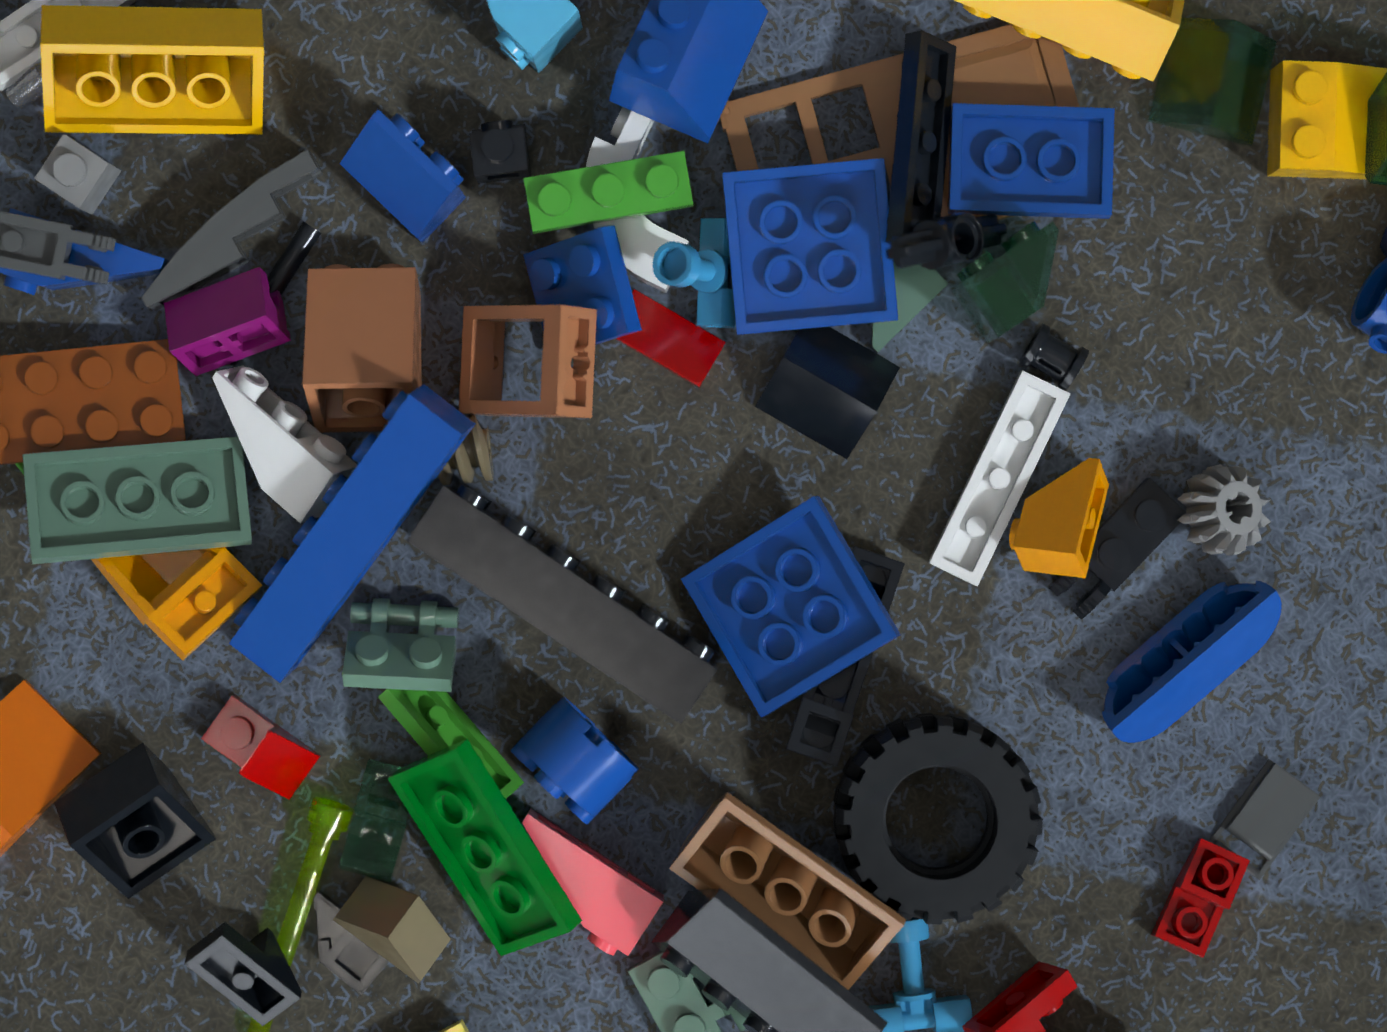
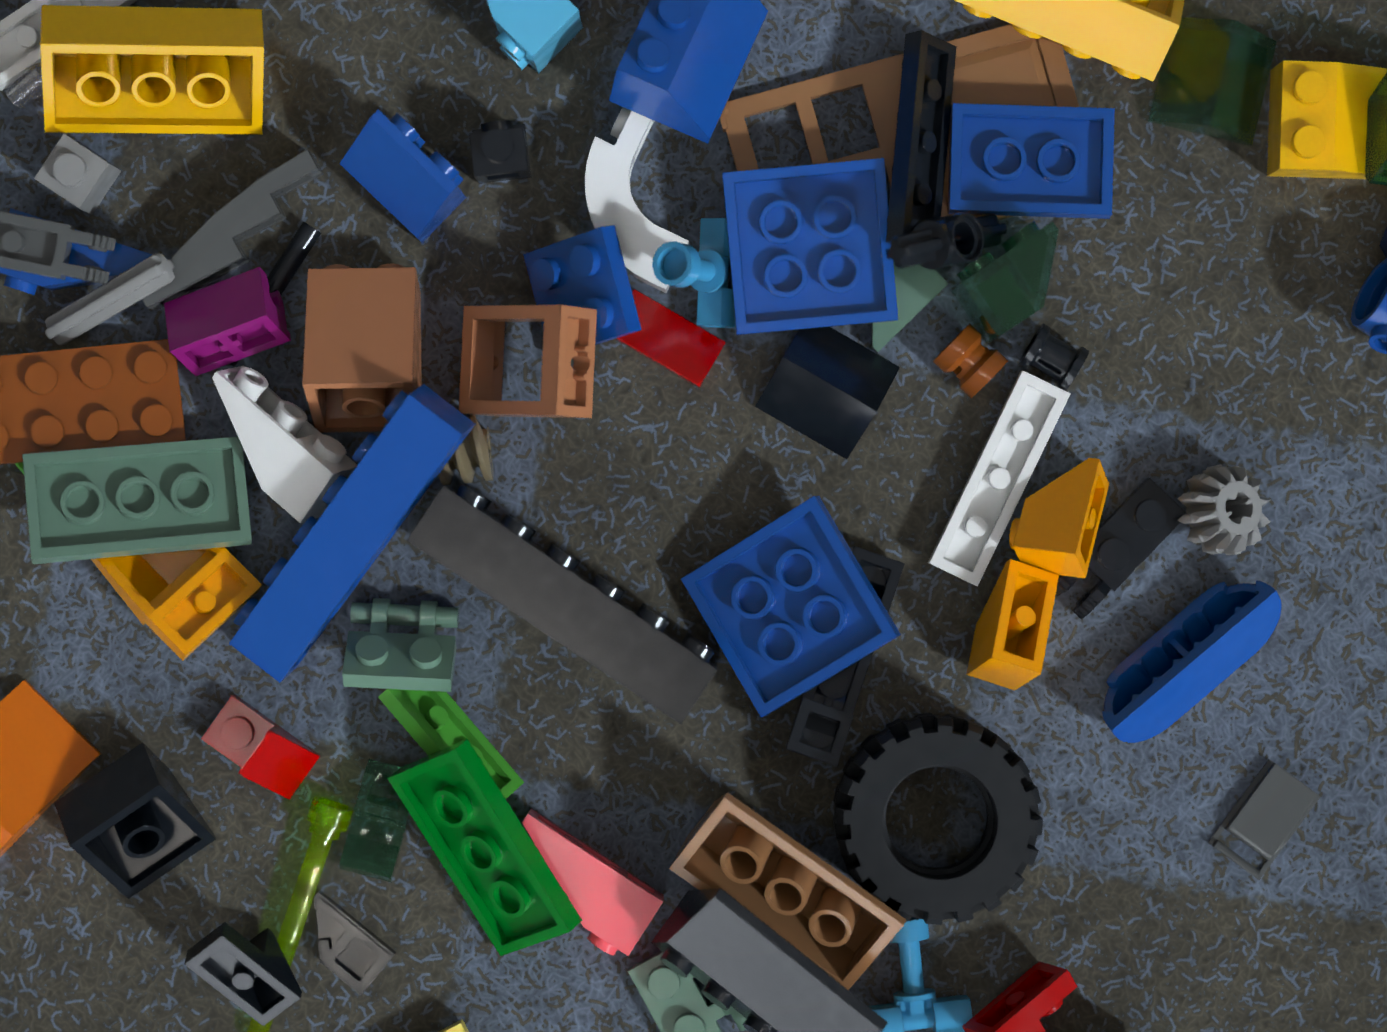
dark tan slope [333,876,451,984] -> none
blue brick [510,697,639,825] -> none
bright green plate [523,151,693,234] -> none
red slope [1151,838,1250,958] -> none
none -> light grey axle [45,253,175,345]
none -> dark orange wheel [932,323,1008,399]
none -> light orange slope [966,559,1059,691]

